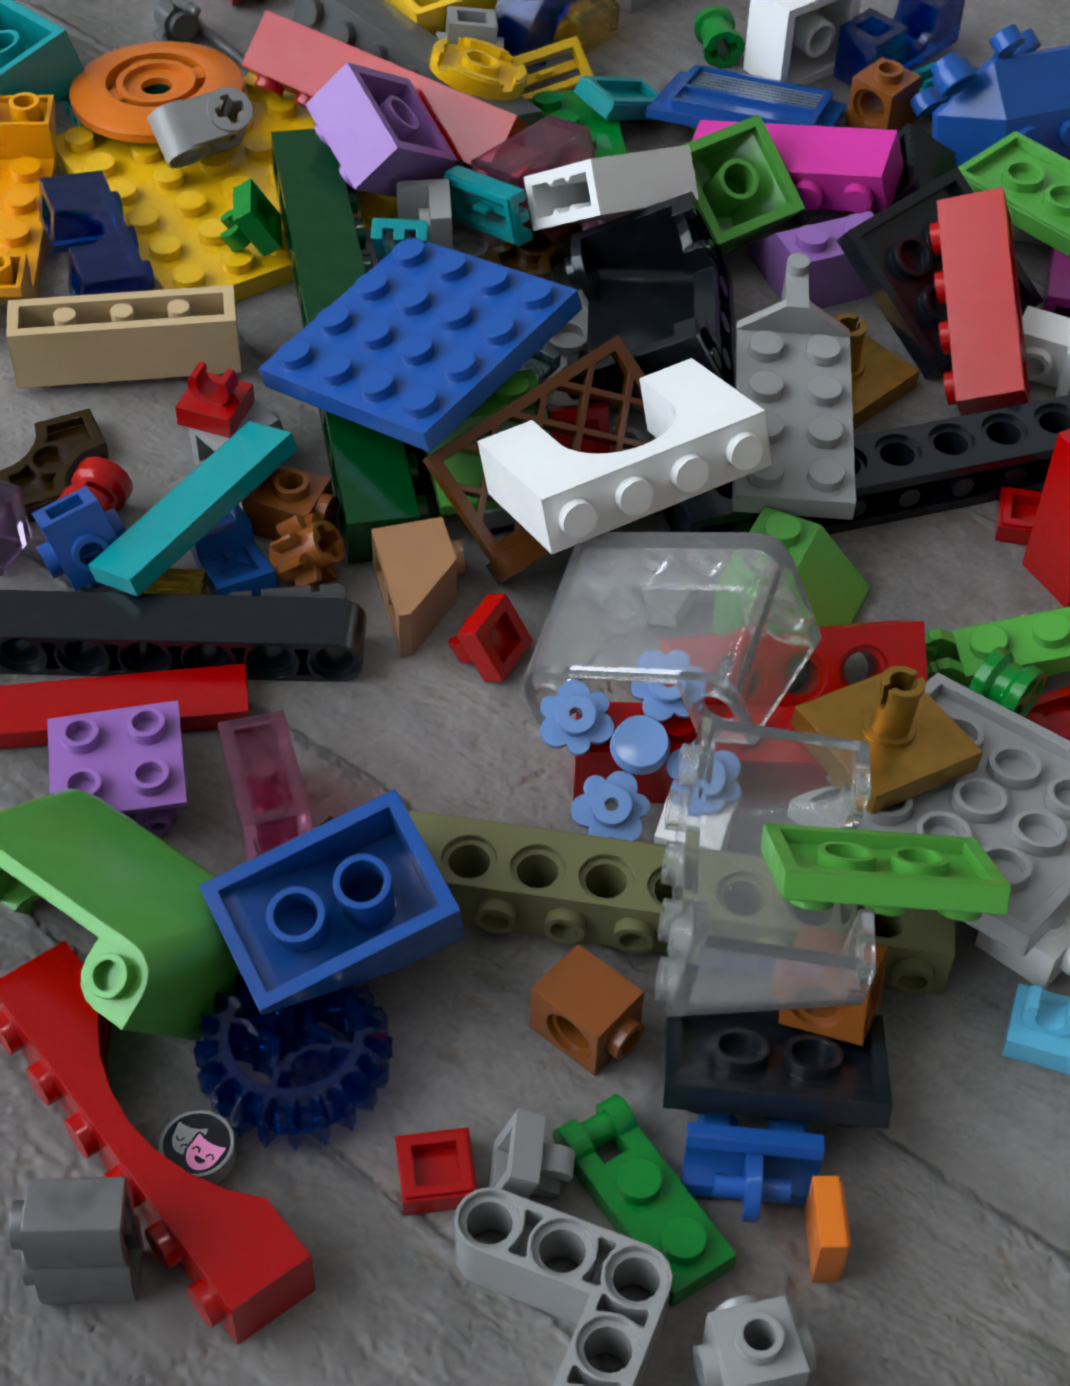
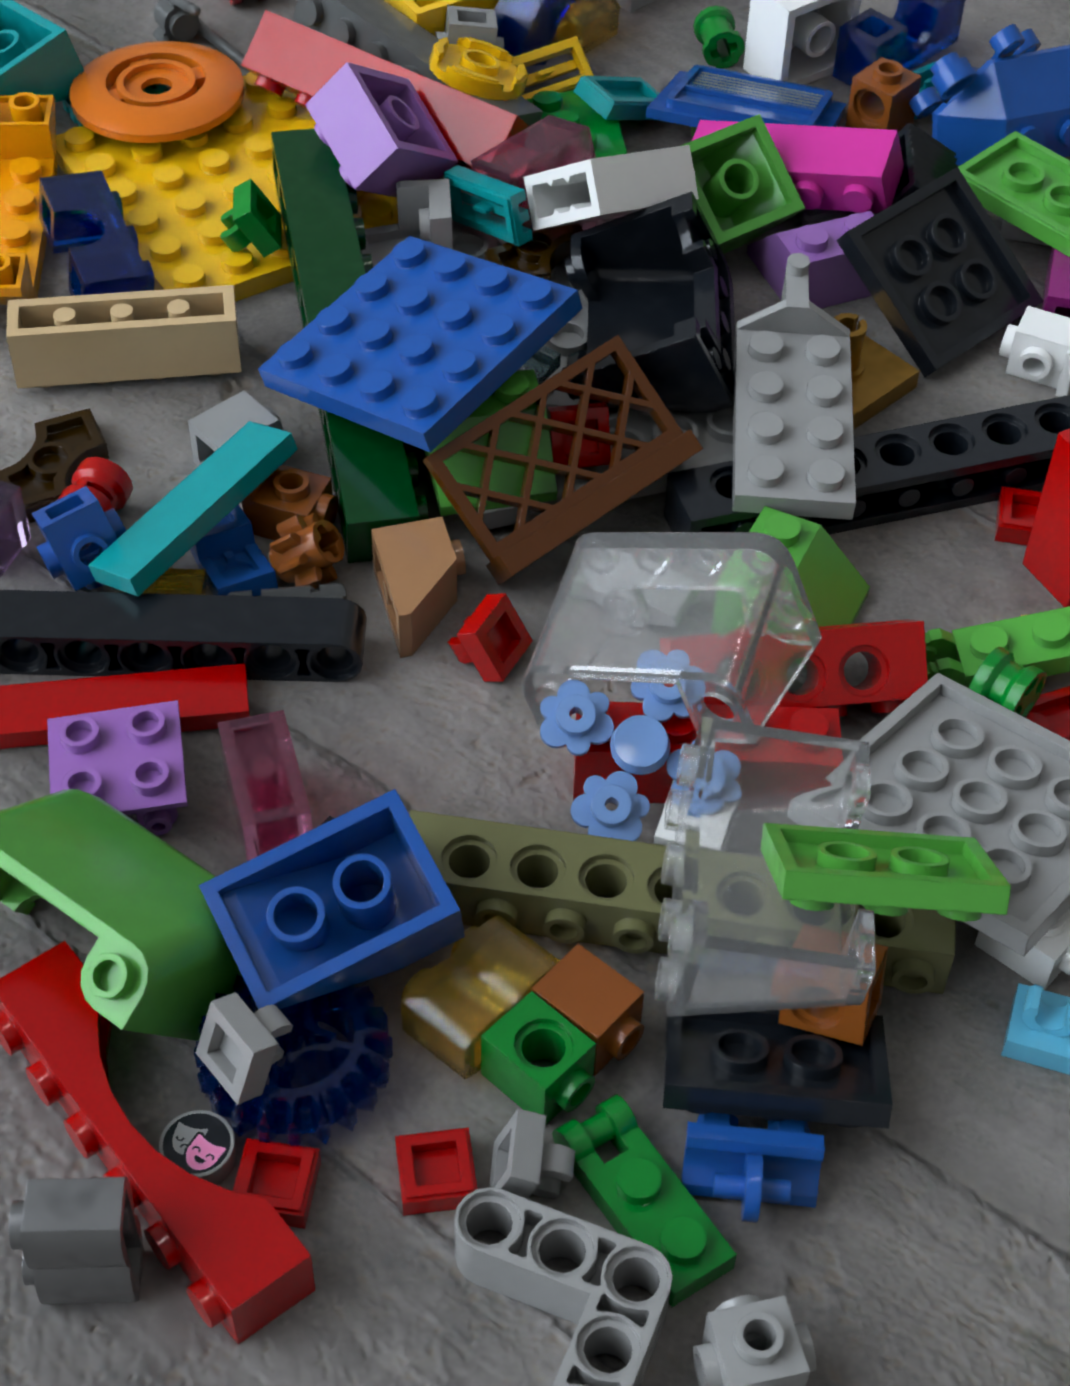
light grey piece [147,87,253,169] -> none
red tile [175,361,255,438] -> none
teal tile [371,217,432,263] -> none
white arch [477,358,772,554] -> none
pearl gold tile [791,666,983,815] -> none
orange tile [804,1176,851,1282] -> none
brick [930,187,1031,416] -> none
none -> light grey tile [196,992,293,1105]
none -> red tile [233,1138,321,1229]
none -> clear yellow brick [401,916,560,1079]
none -> green brick [481,991,596,1125]

